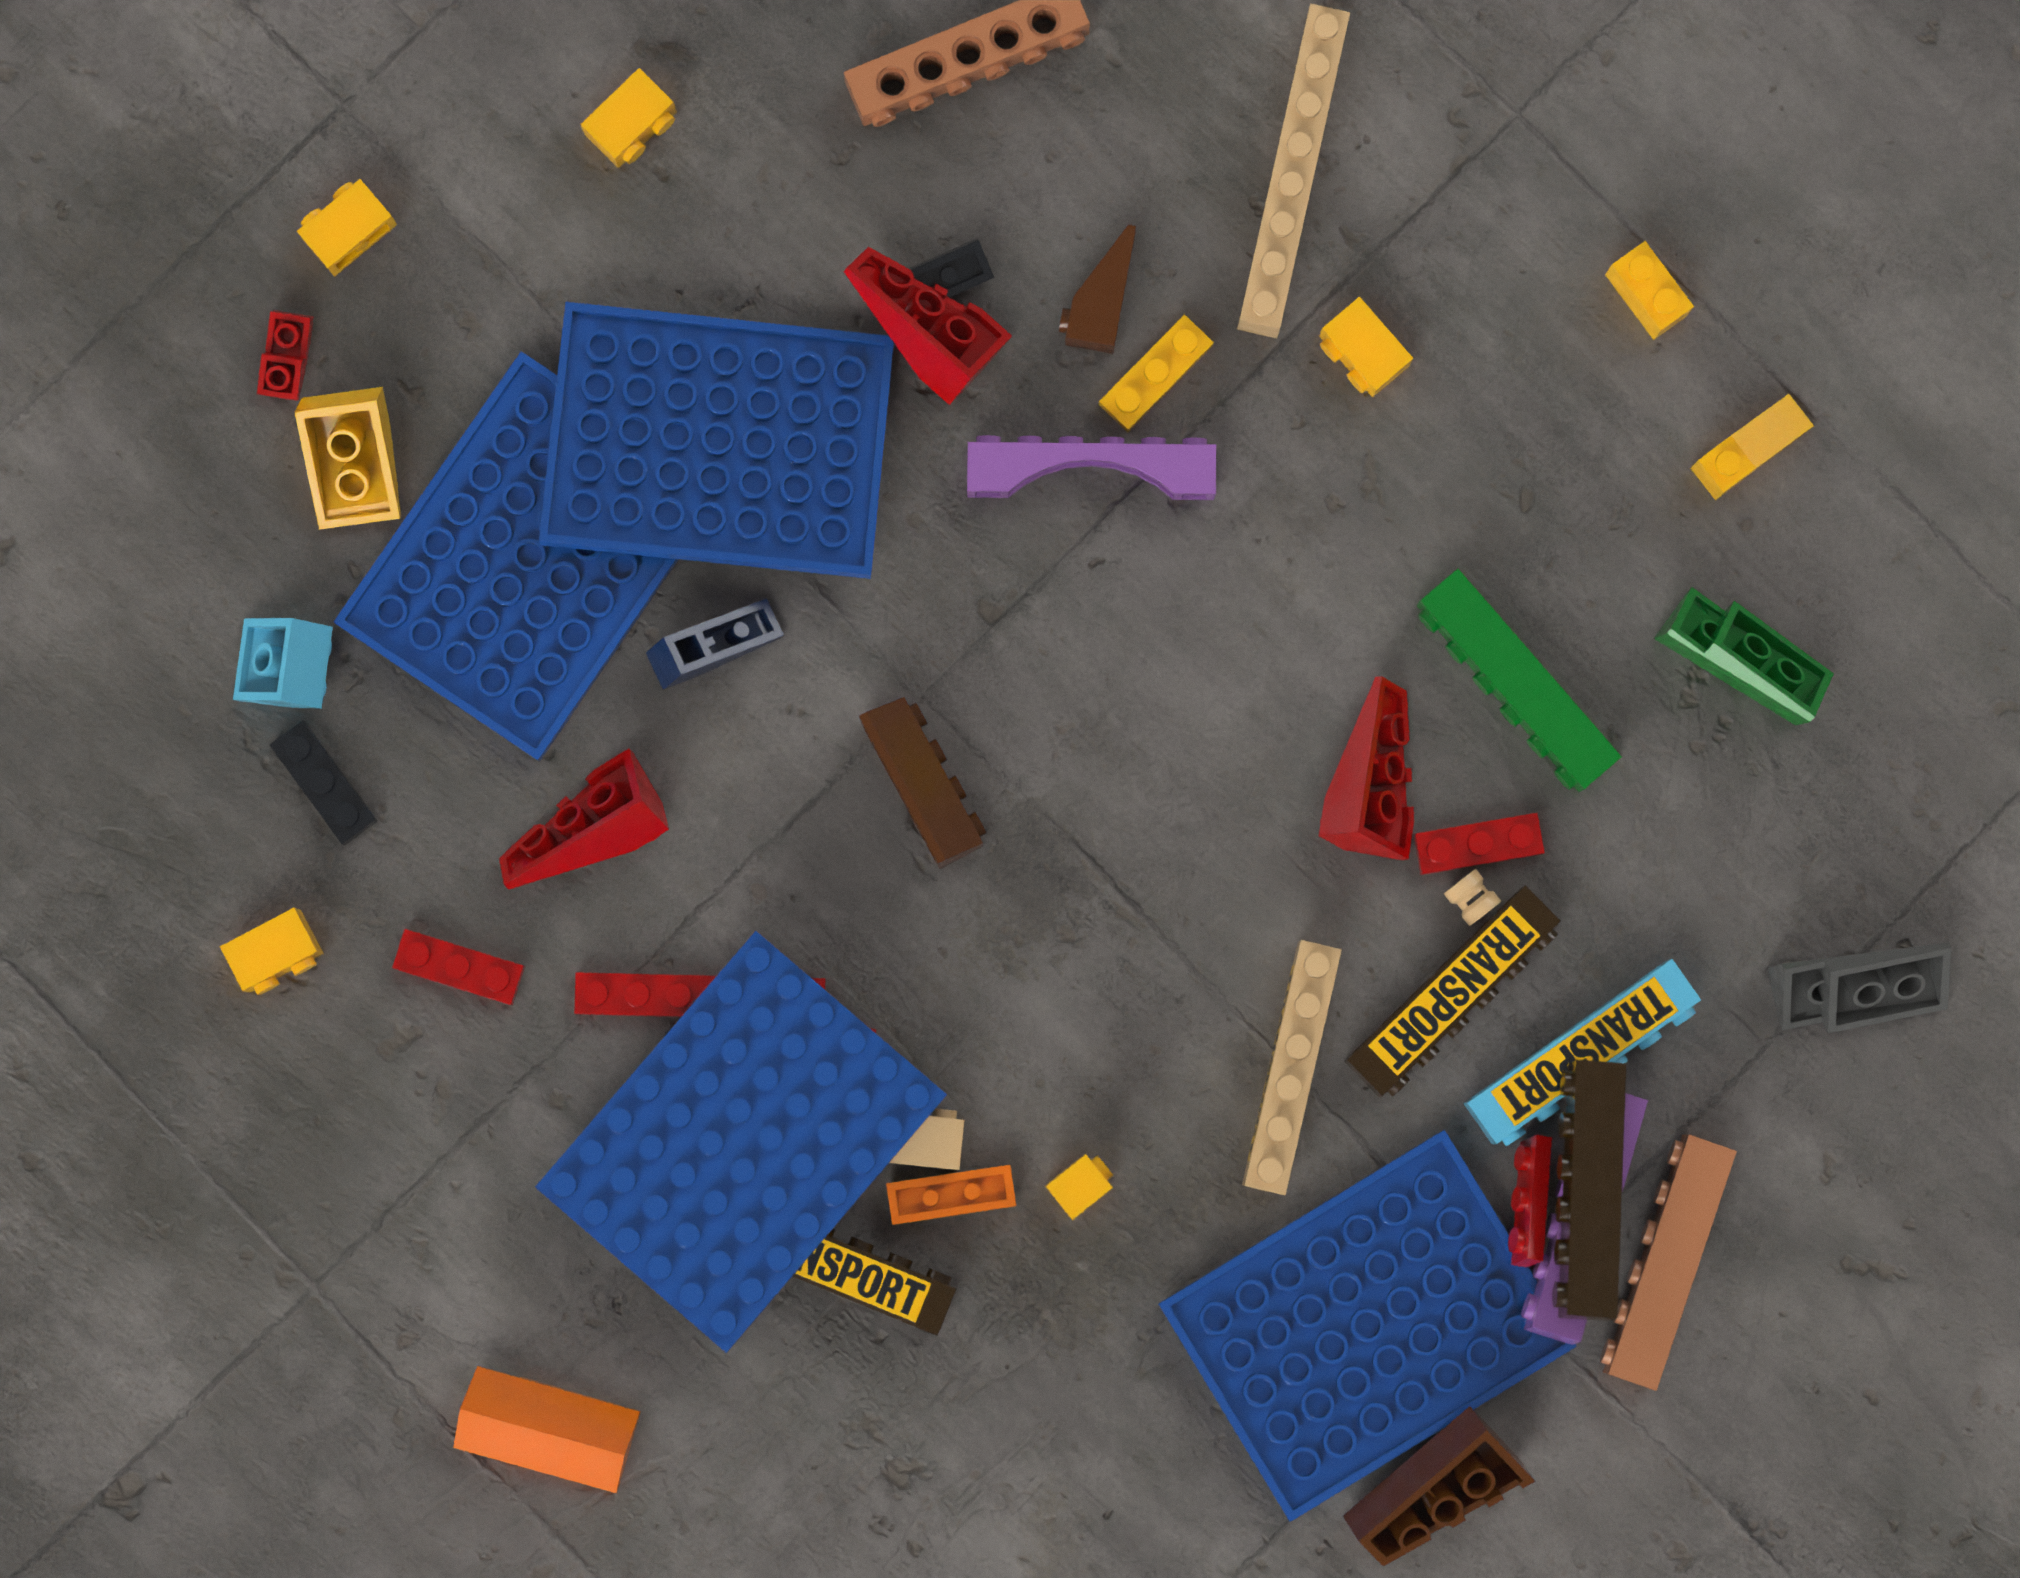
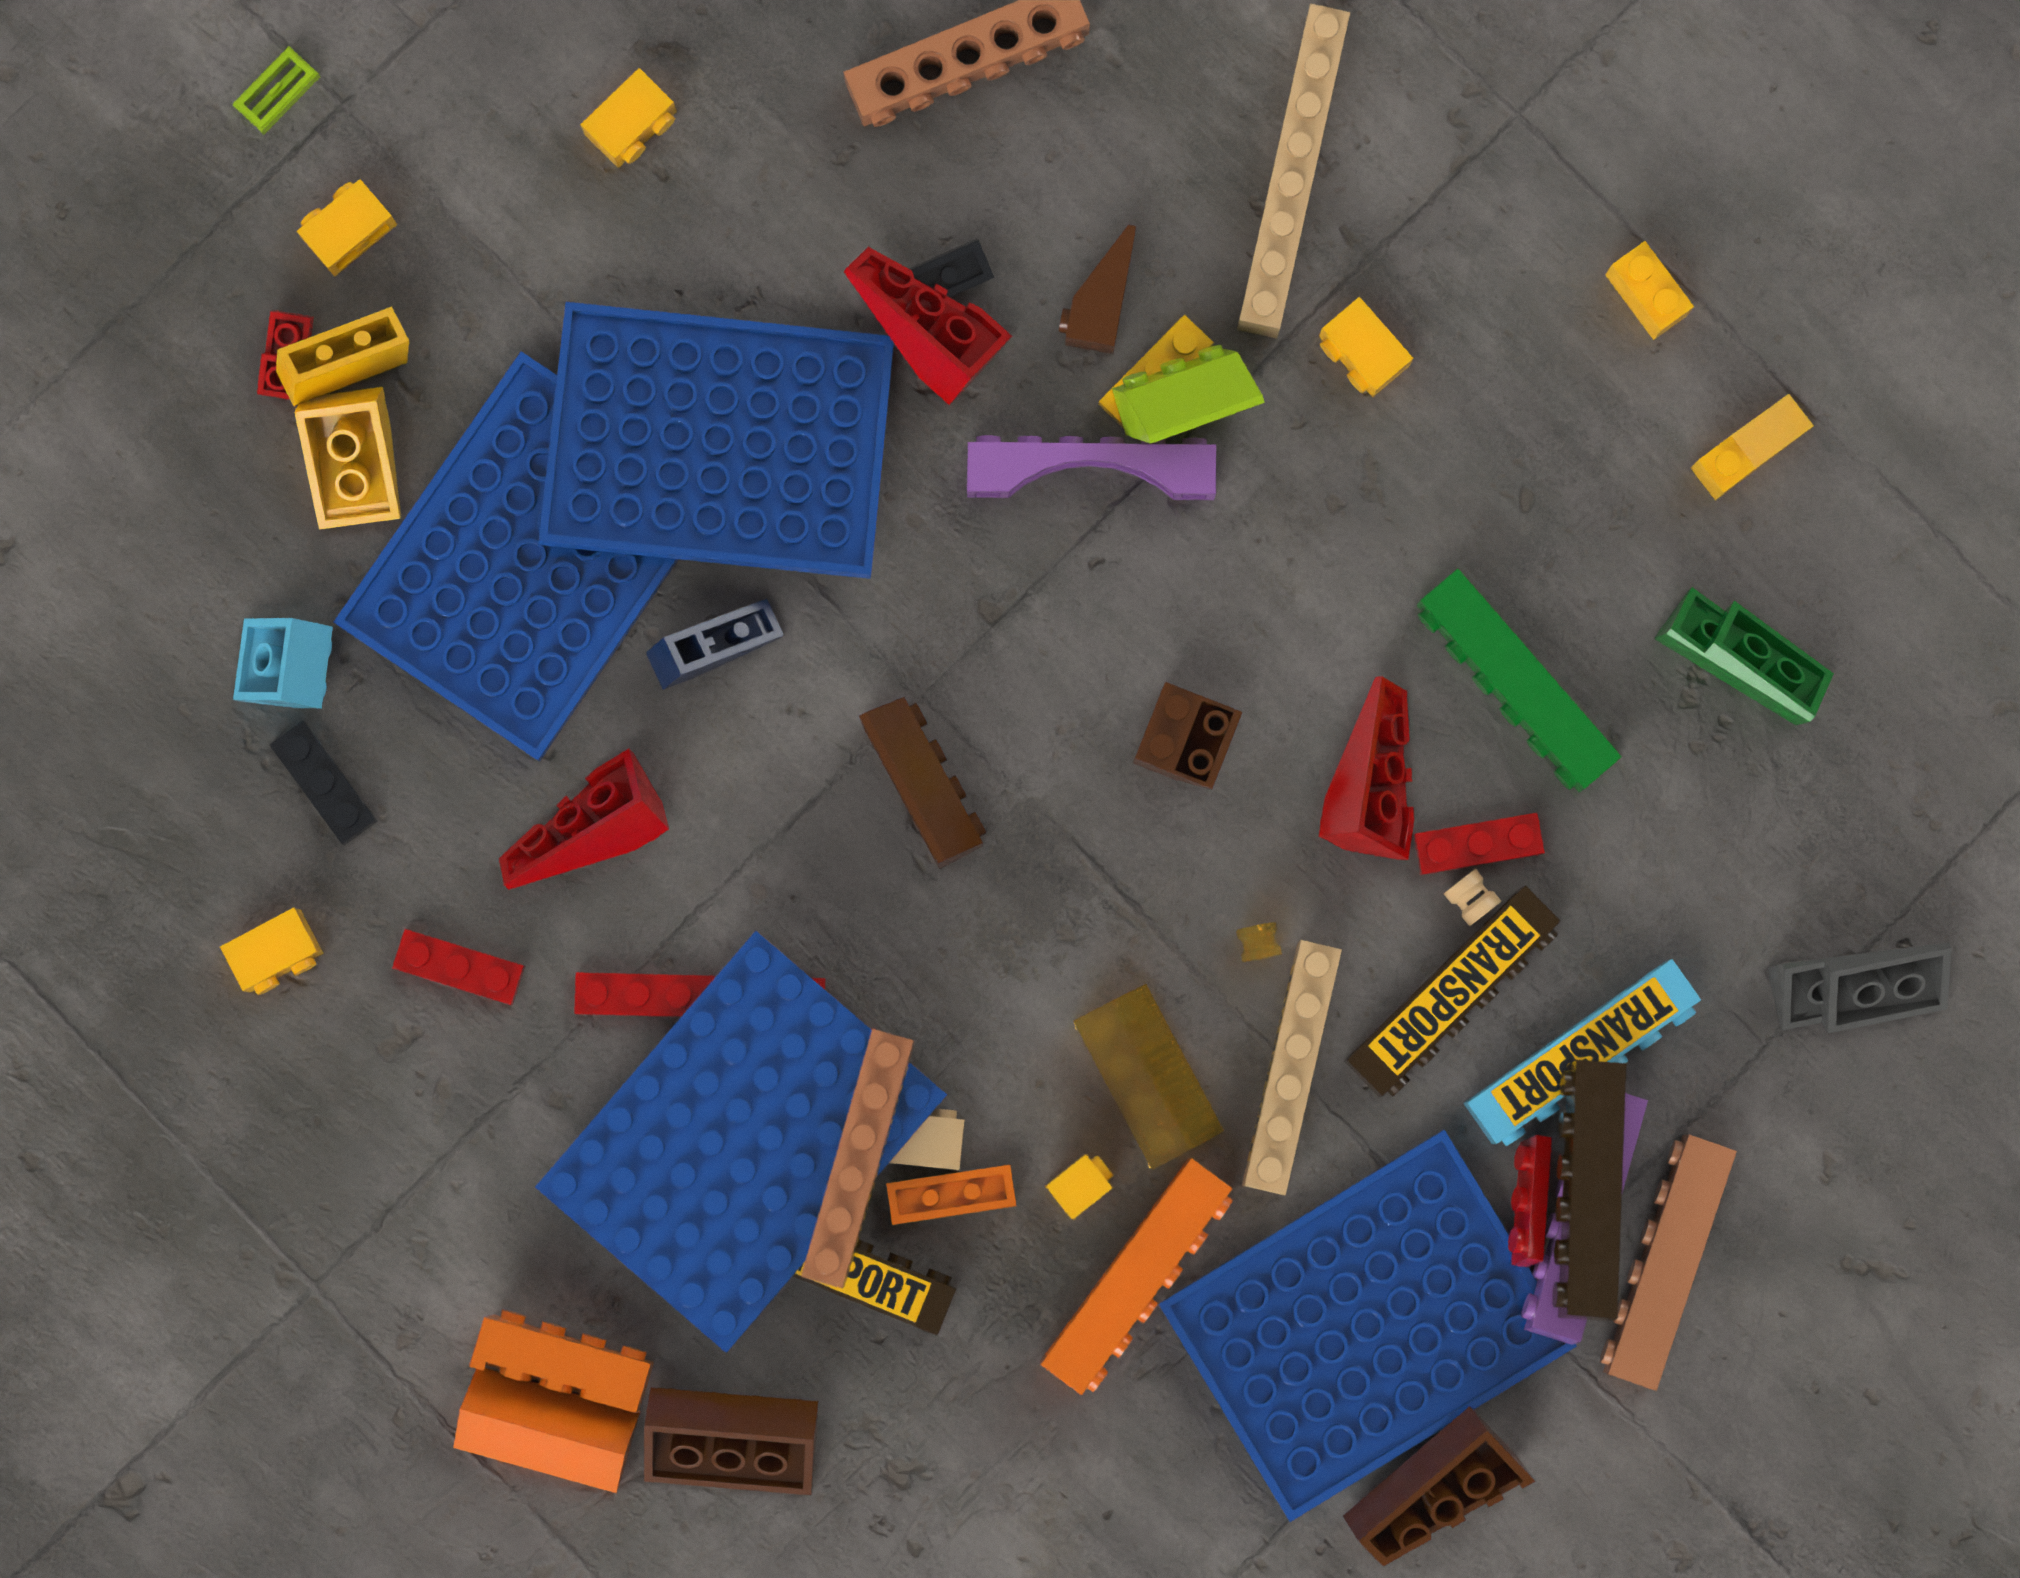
none -> lime tile [232,46,320,135]
none -> yellow brick [276,307,409,406]
none -> orange wedge [469,1309,654,1413]
none -> reddish brown slope [644,1387,818,1495]
none -> nougat brick [801,1029,915,1288]
none -> orange brick [1040,1158,1233,1395]
none -> clear yellow slope [1073,984,1224,1170]
none -> lime slope [1112,345,1265,444]
none -> reddish brown slope [1133,682,1243,790]
none -> clear yellow wheel [1236,922,1283,963]

